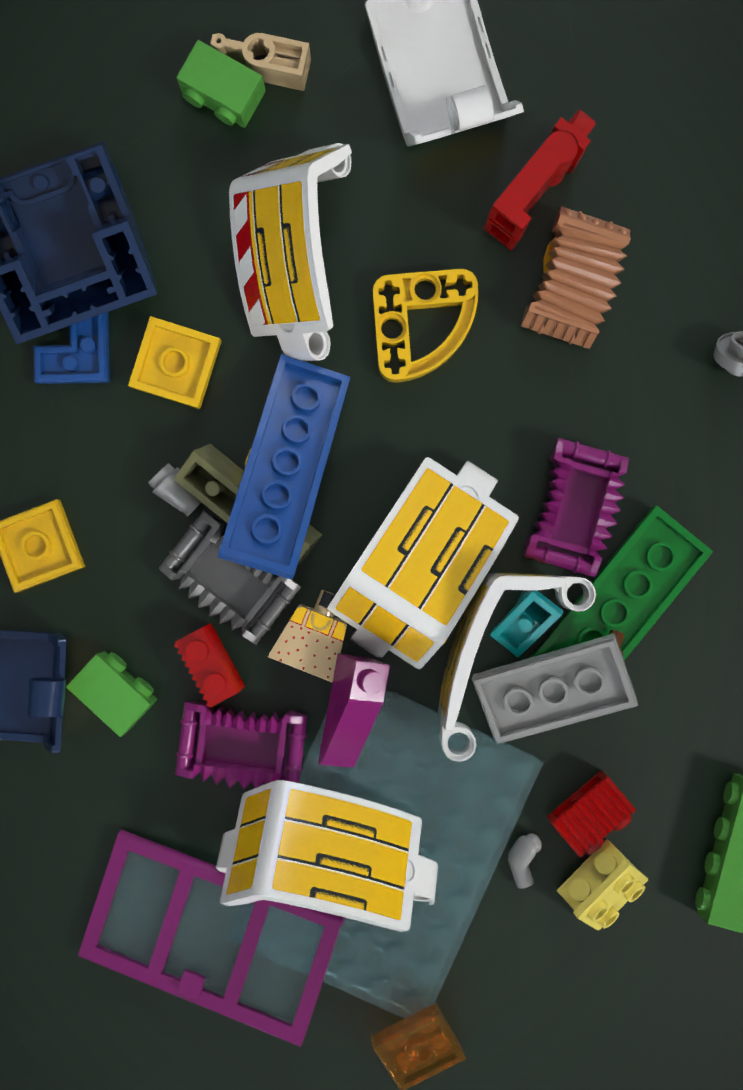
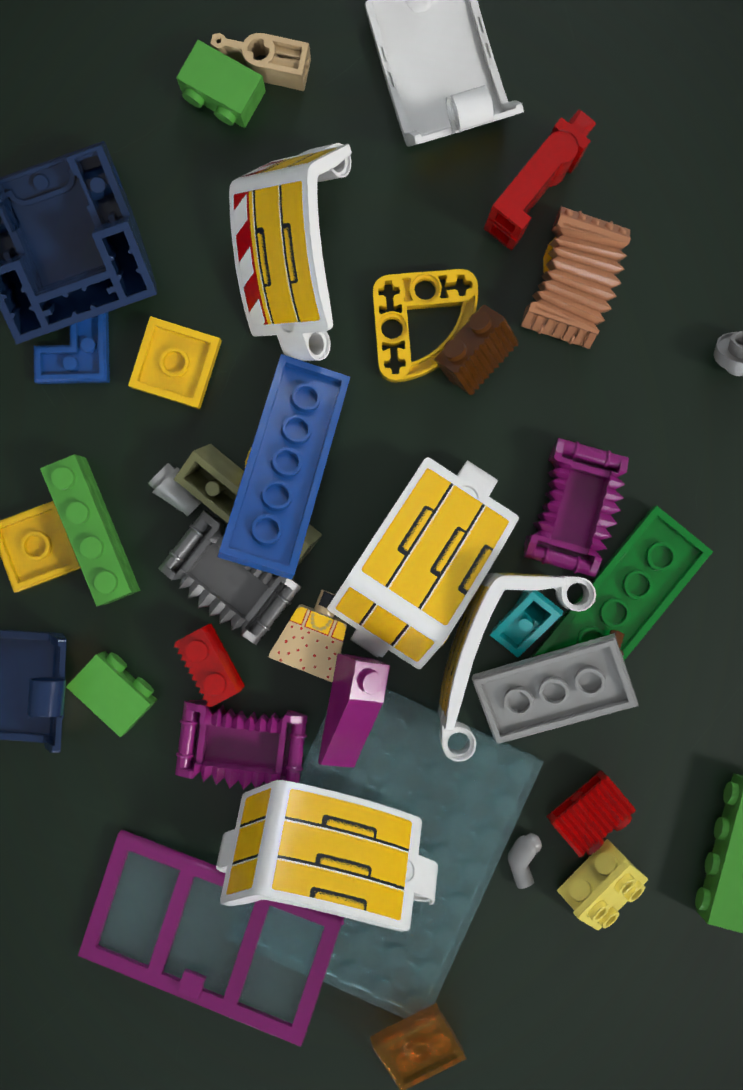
none -> bright green brick [40,454,141,606]
none -> reddish brown brick [434,305,518,395]

